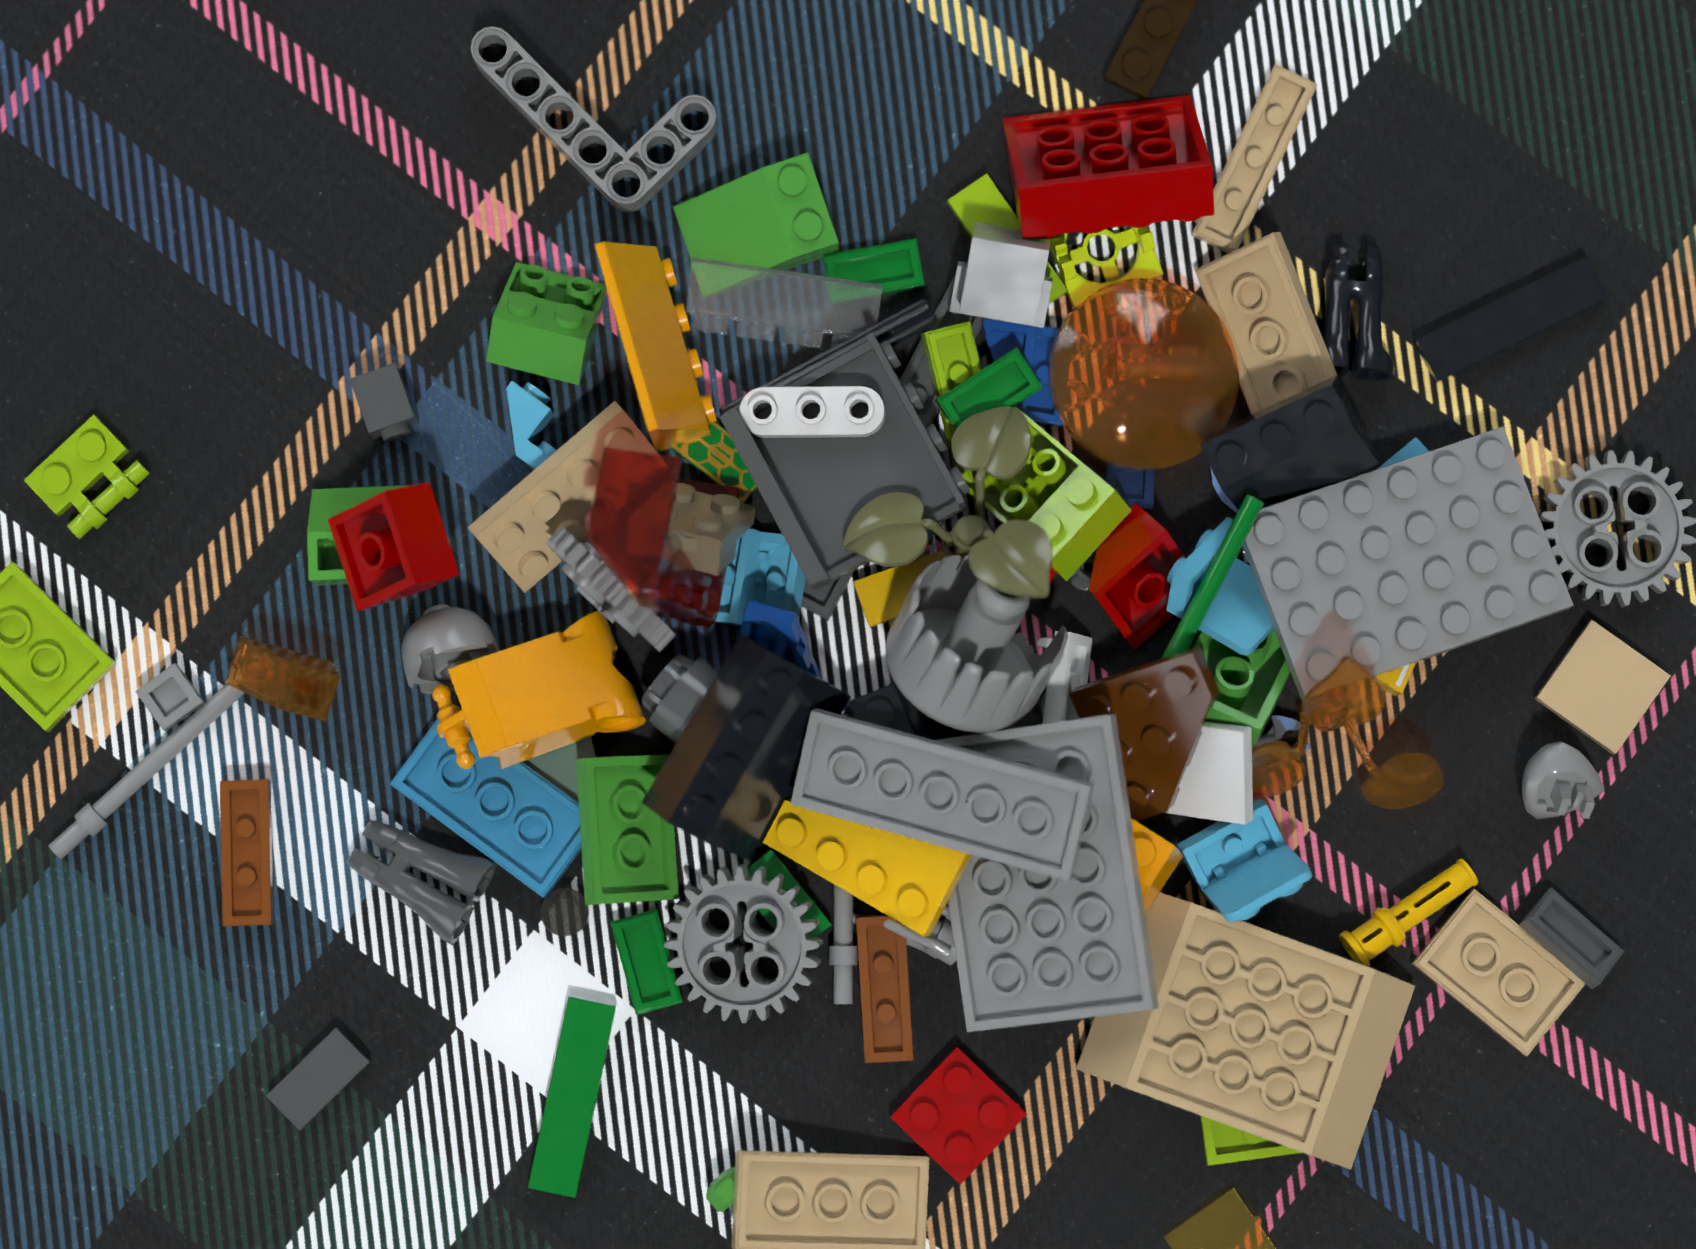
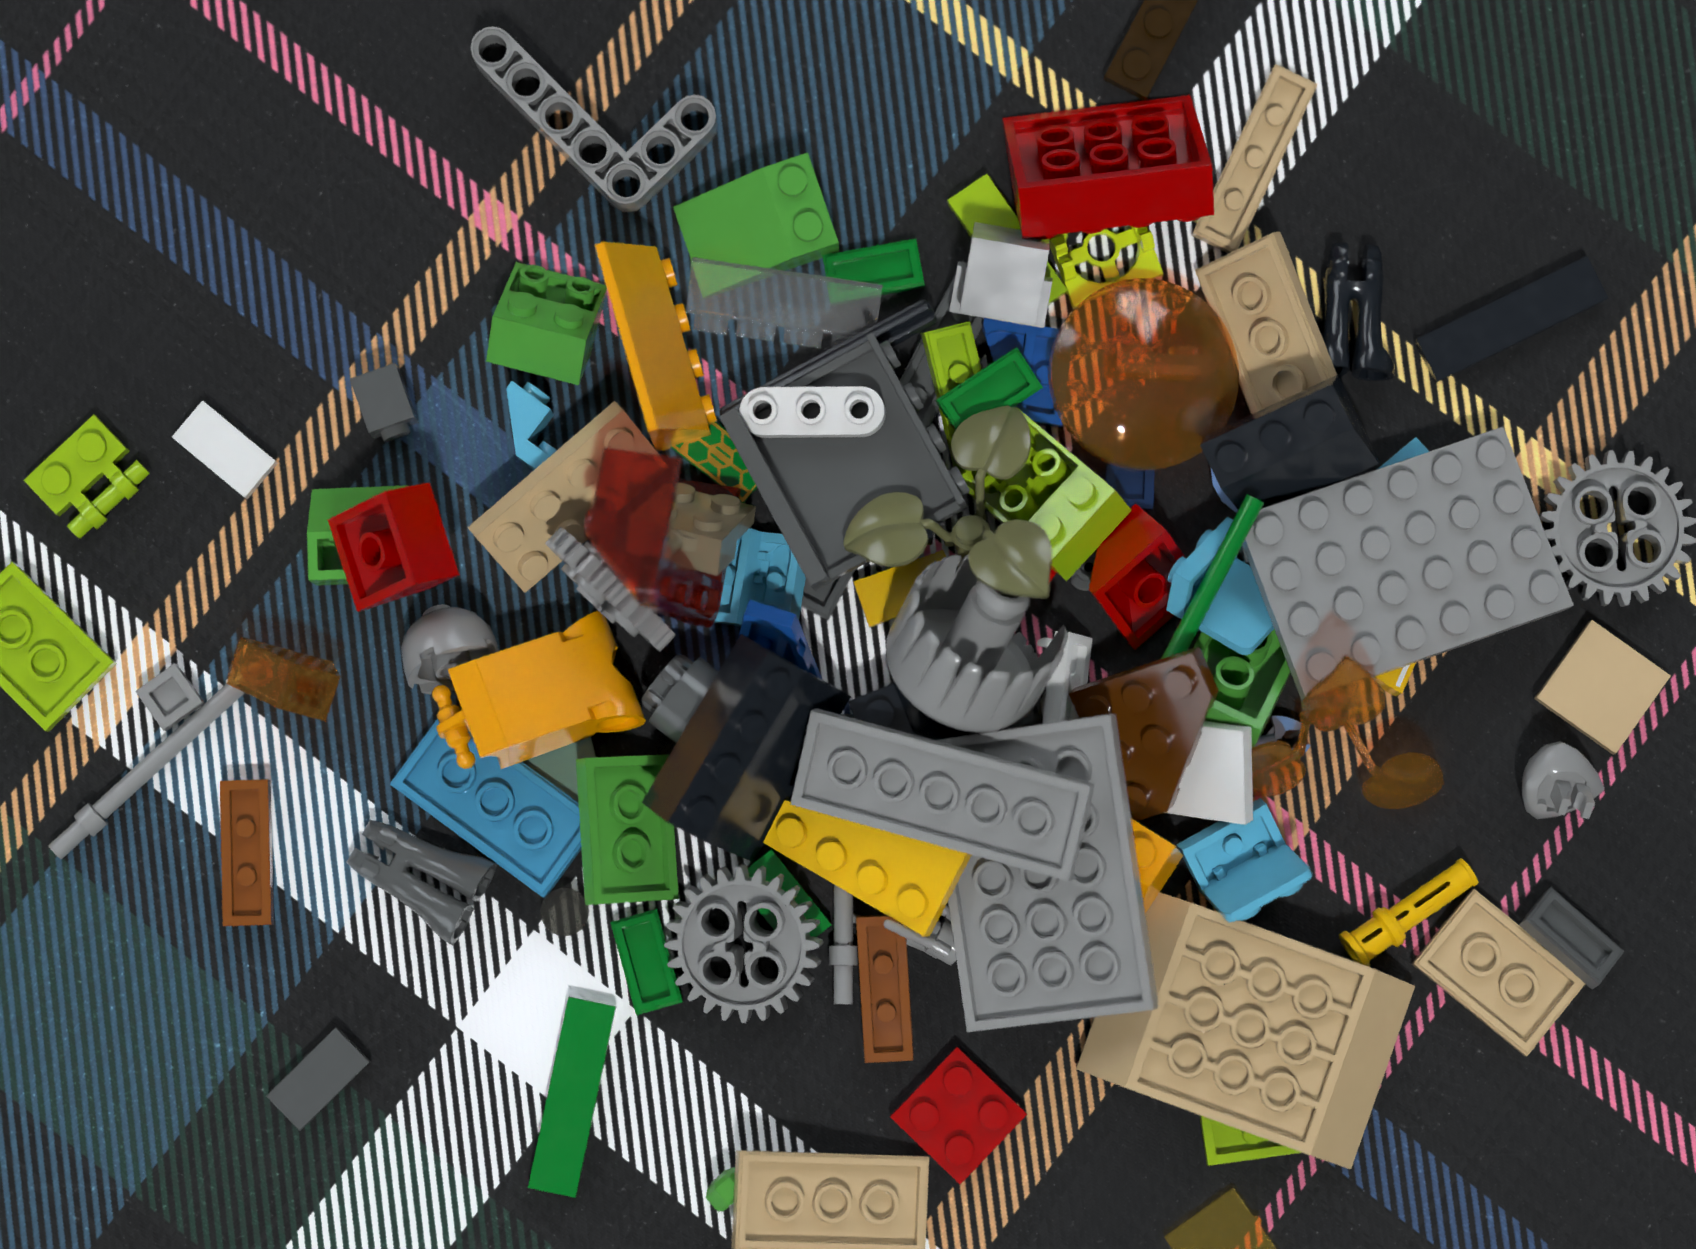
none -> white tile [172,400,278,499]

